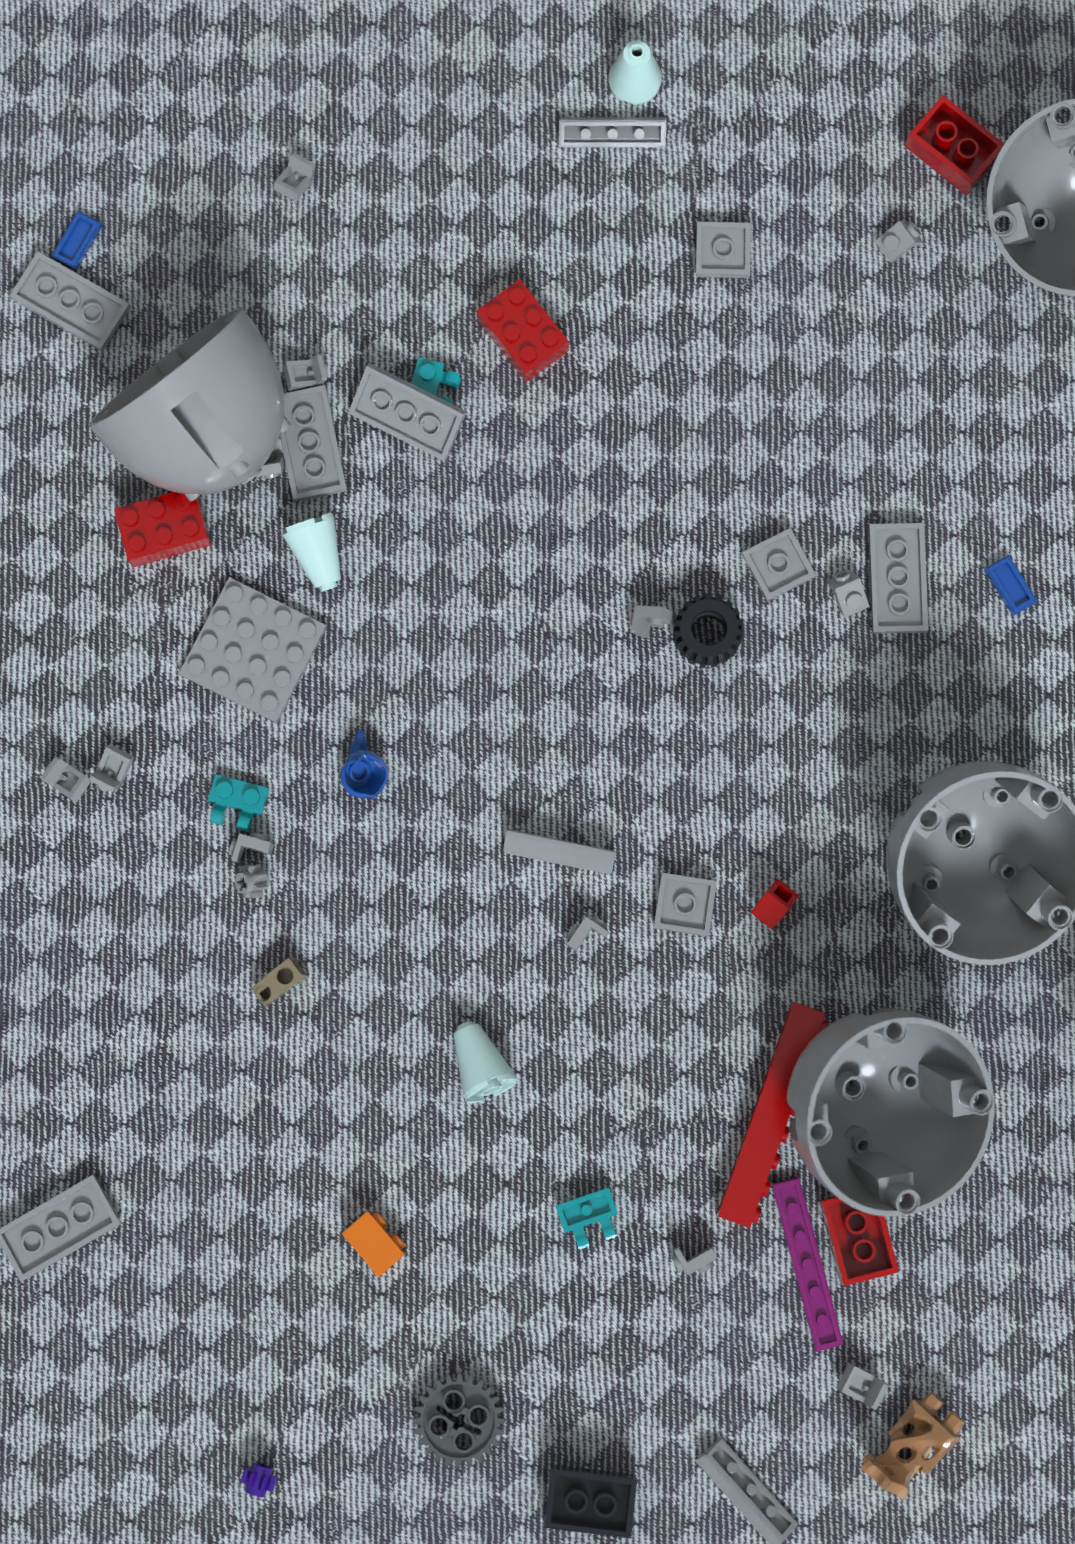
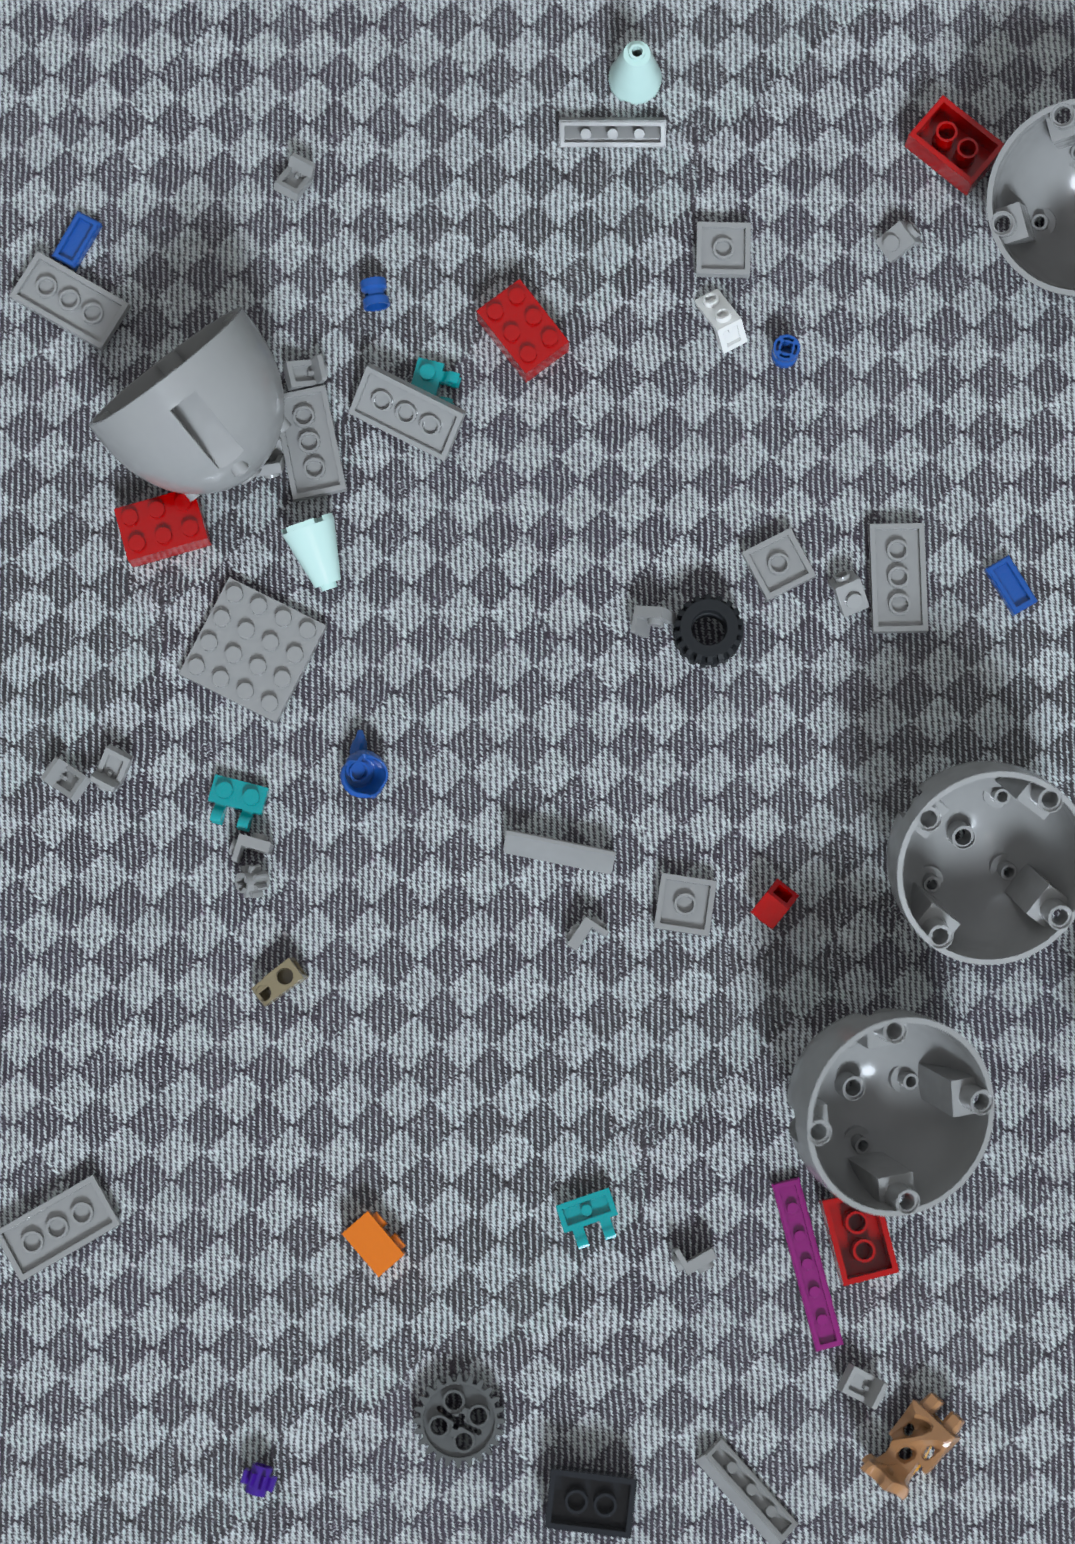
light aqua cone [454,1021,517,1103] -> none
red brick [716,1002,828,1228] -> none
none -> blue wheel [360,276,390,312]
none -> white bracket [695,289,748,354]
none -> blue wheel [771,334,800,368]

